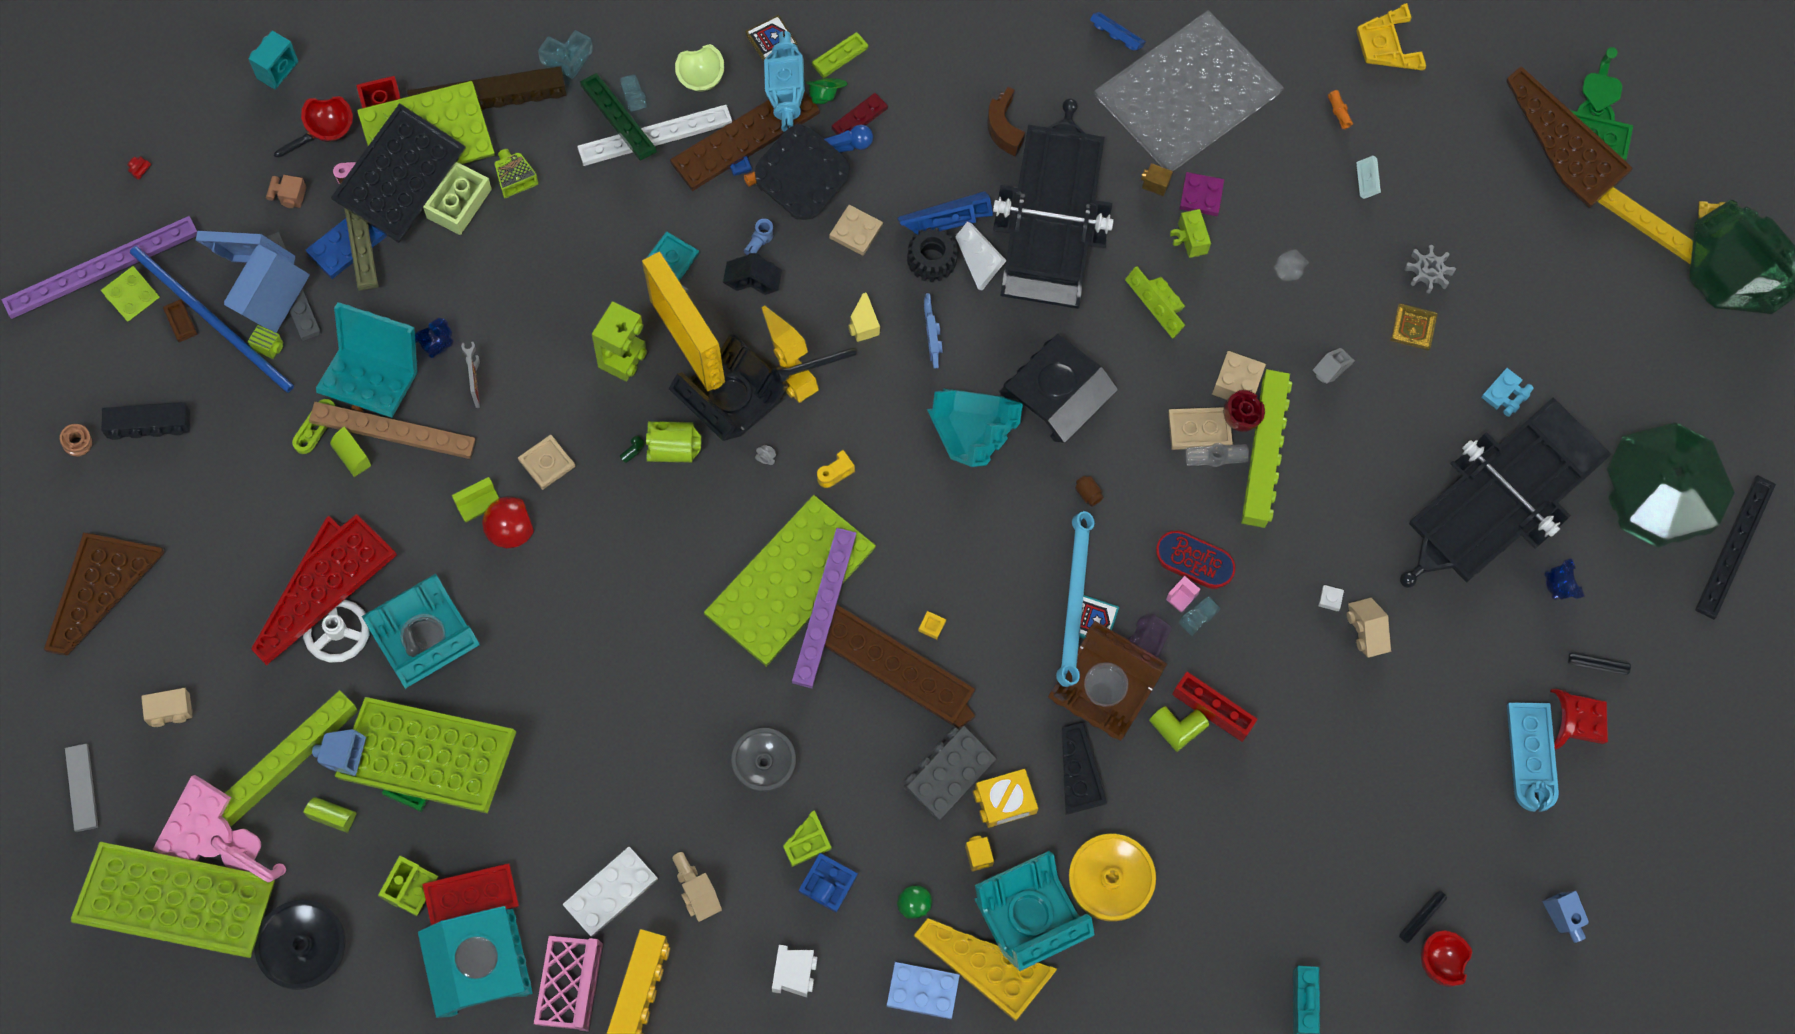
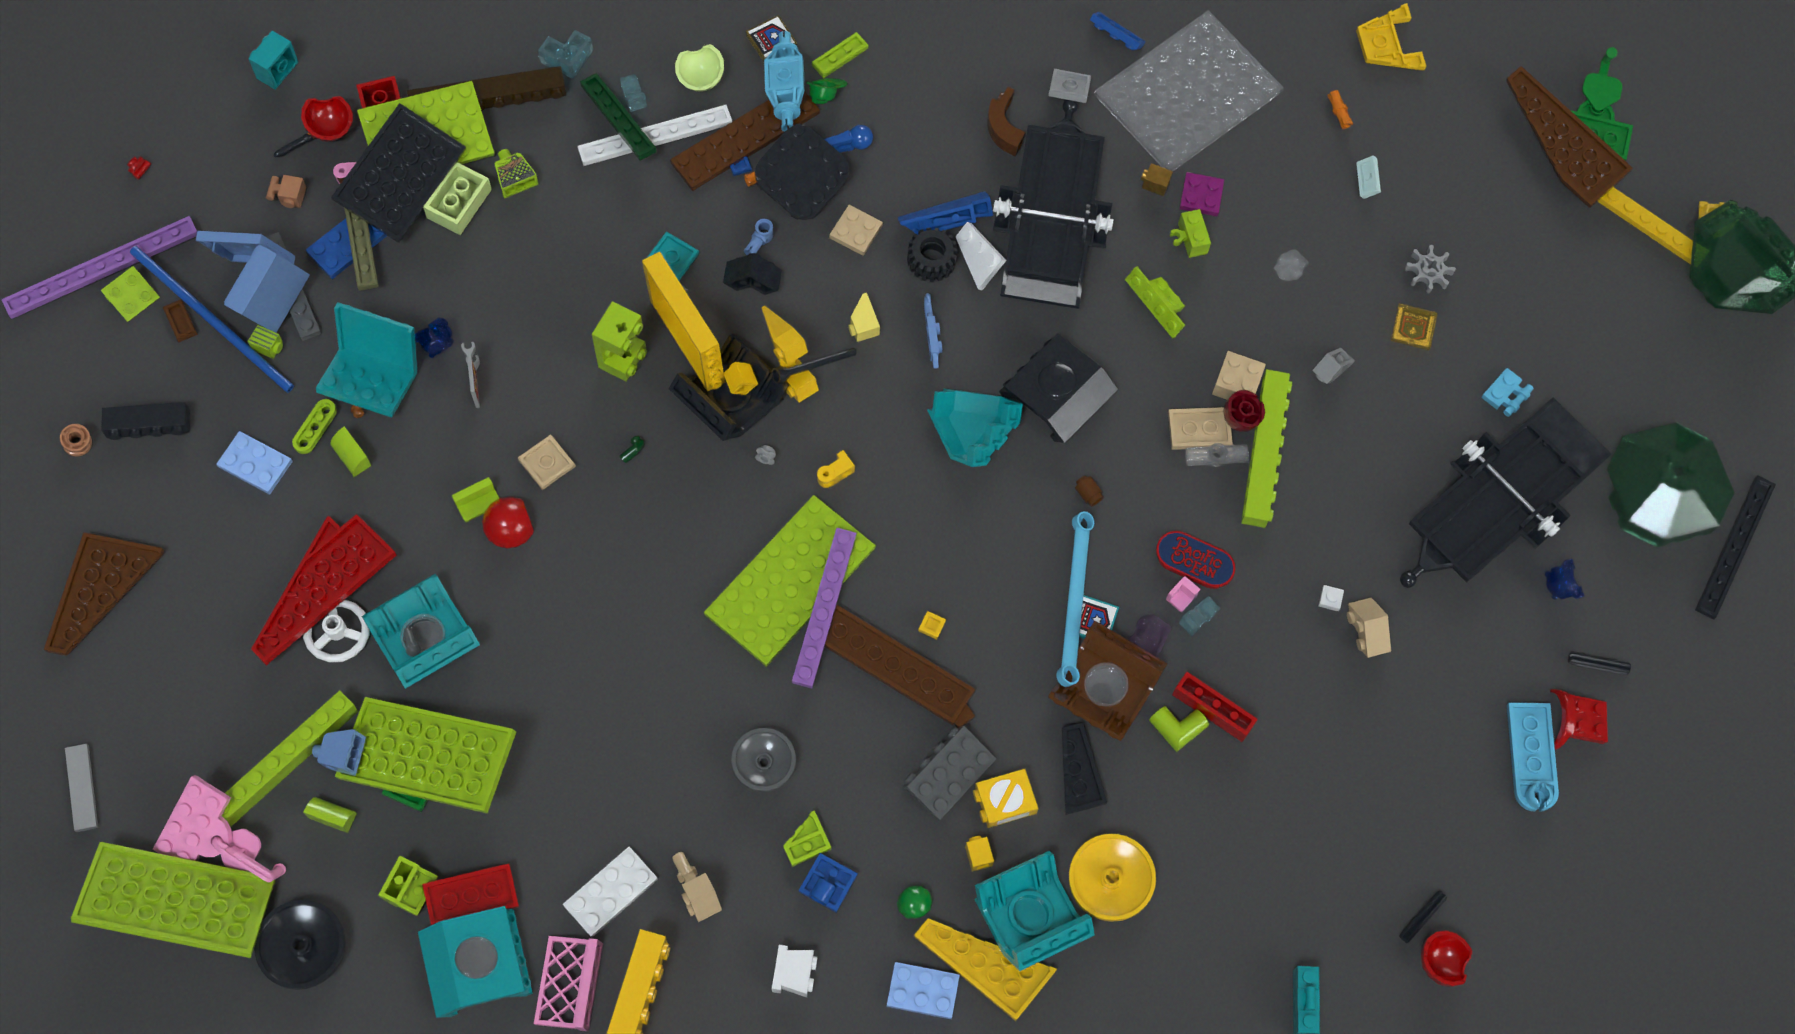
tan brick [142,688,192,727] -> none
medium nougat plate [309,402,476,459] -> none
lime cylinder [646,421,701,463] -> none
dark red plate [832,93,888,135] -> none
medium blue torso [1542,891,1589,943] -> none
none -> light blue plate [216,431,293,495]
none -> yellow brick [724,362,758,395]
none -> light grey tile [1049,69,1091,103]

